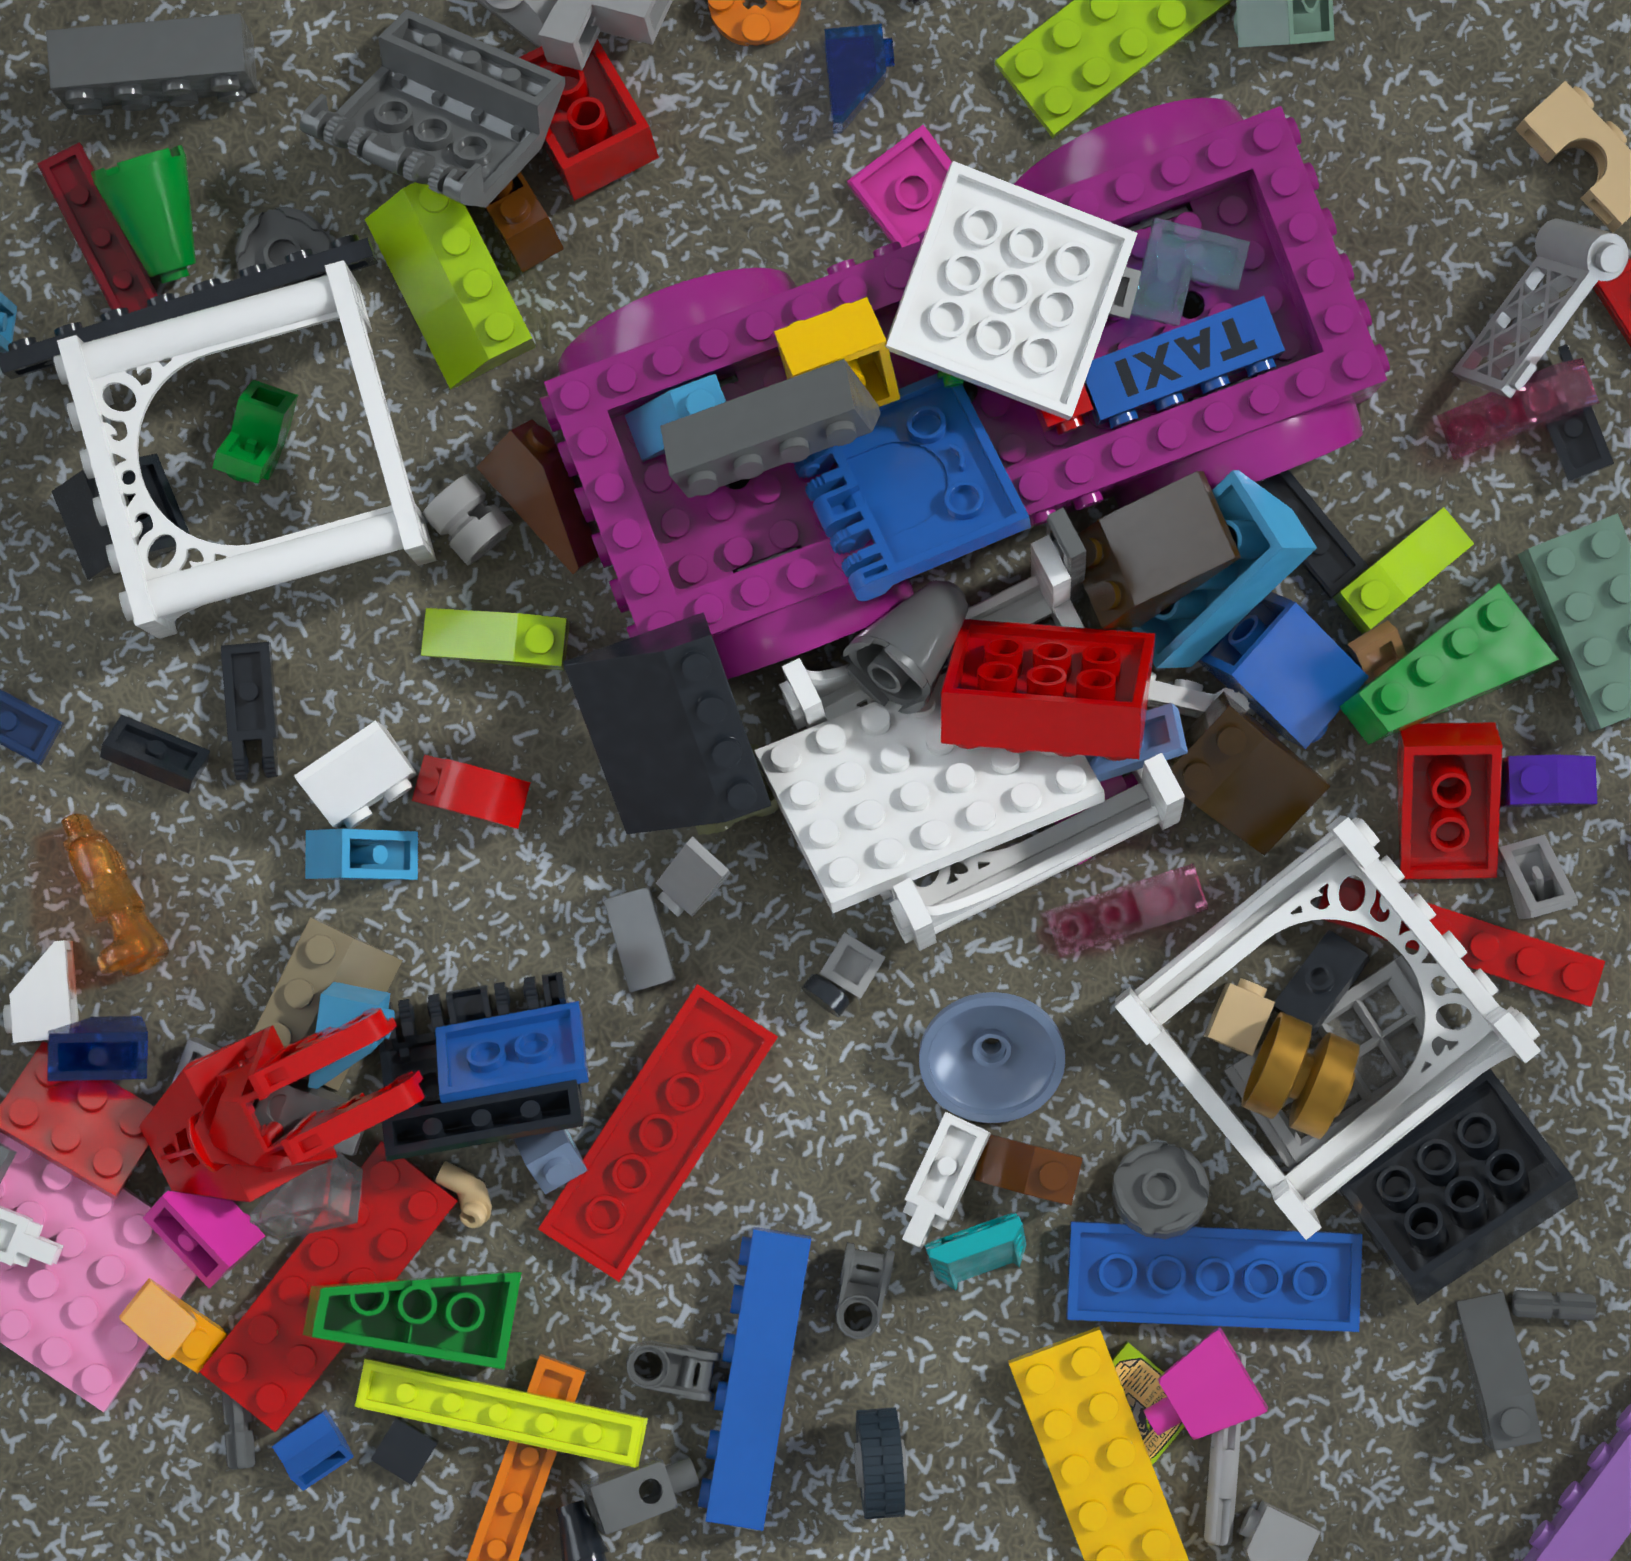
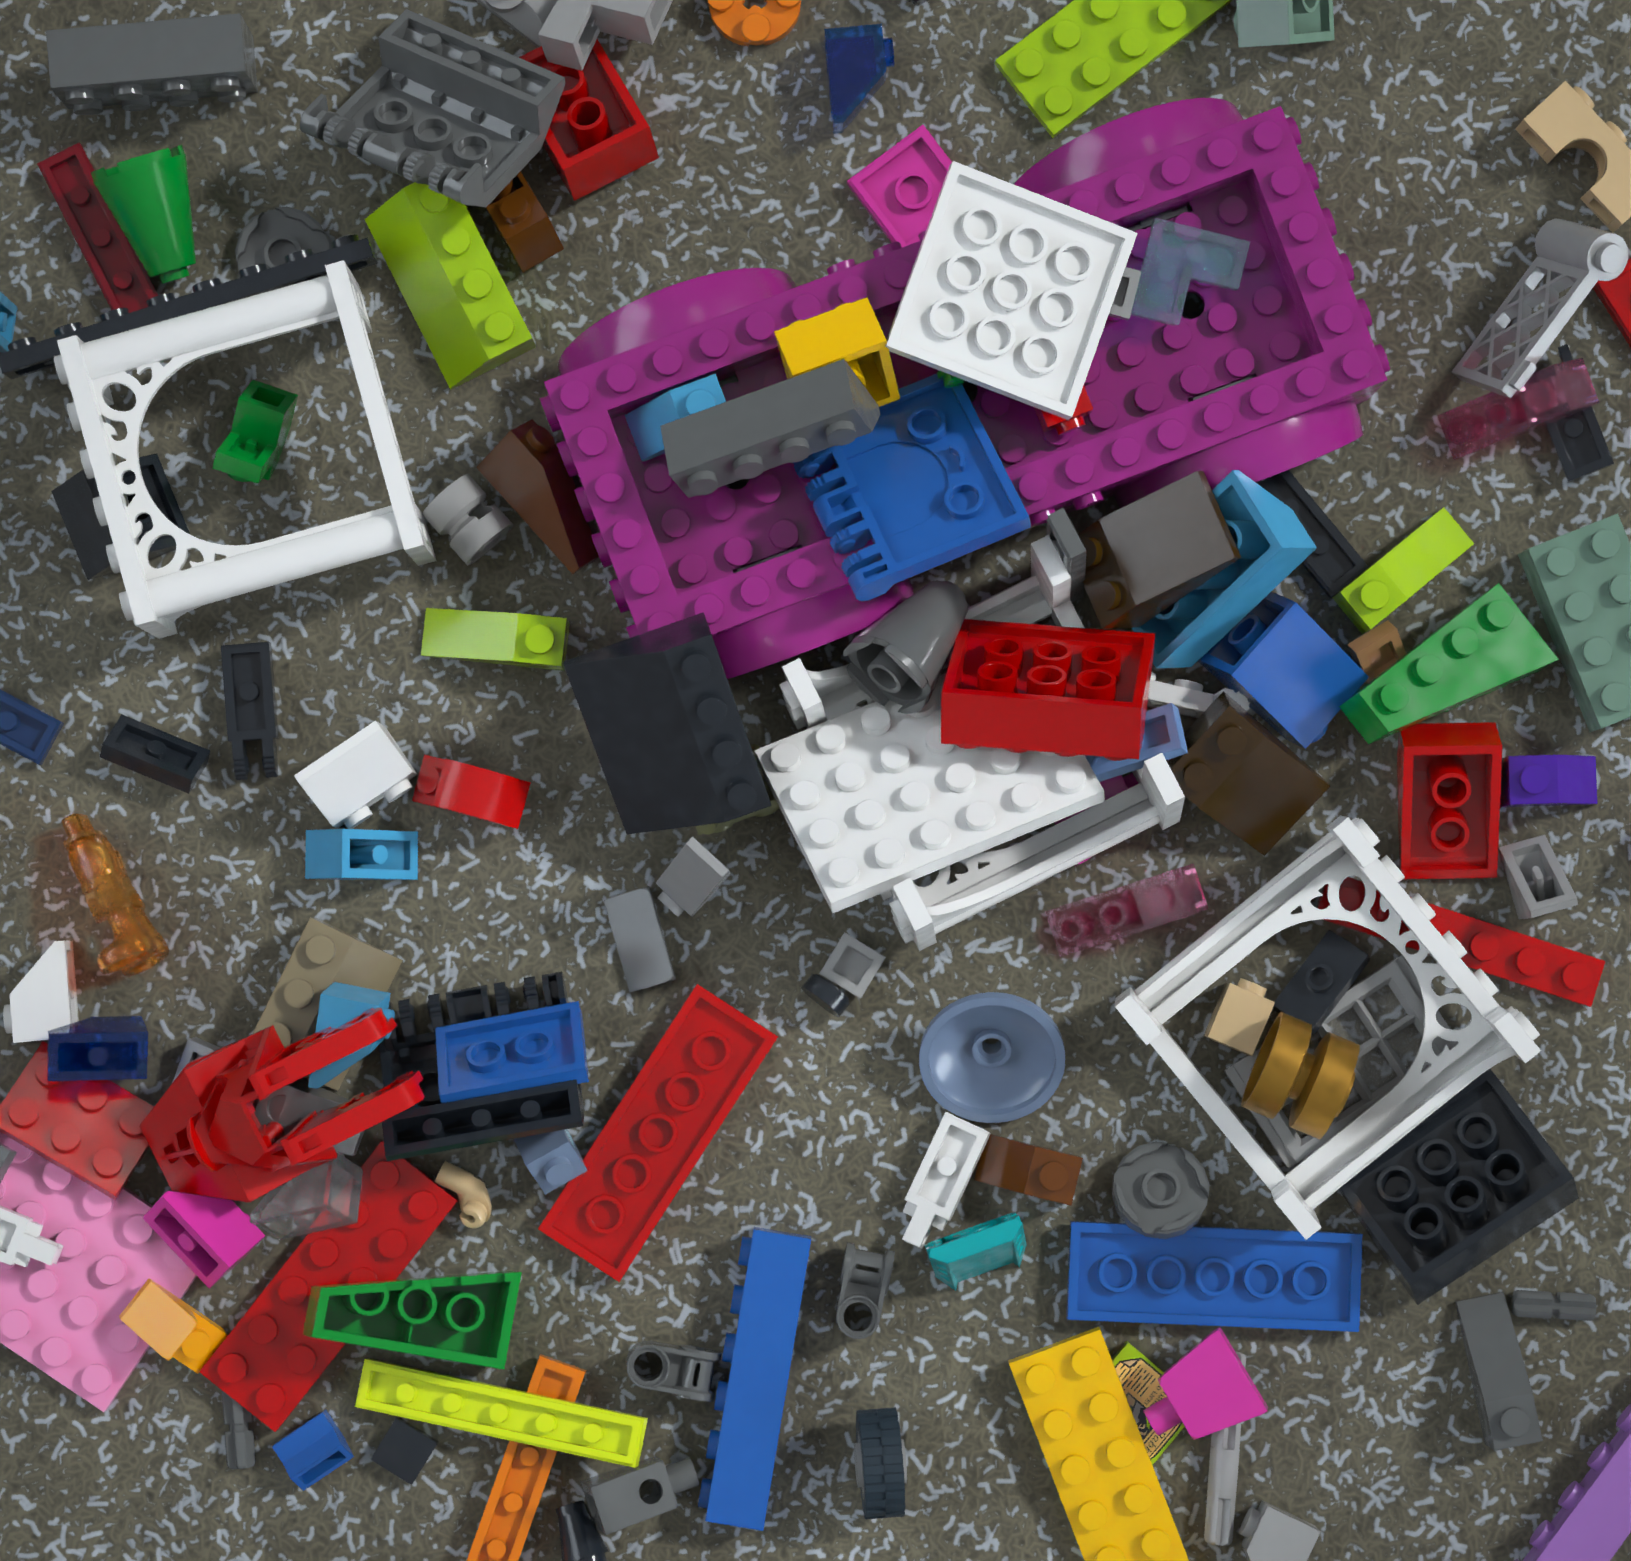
blue brick [1084,296,1285,429] -> none

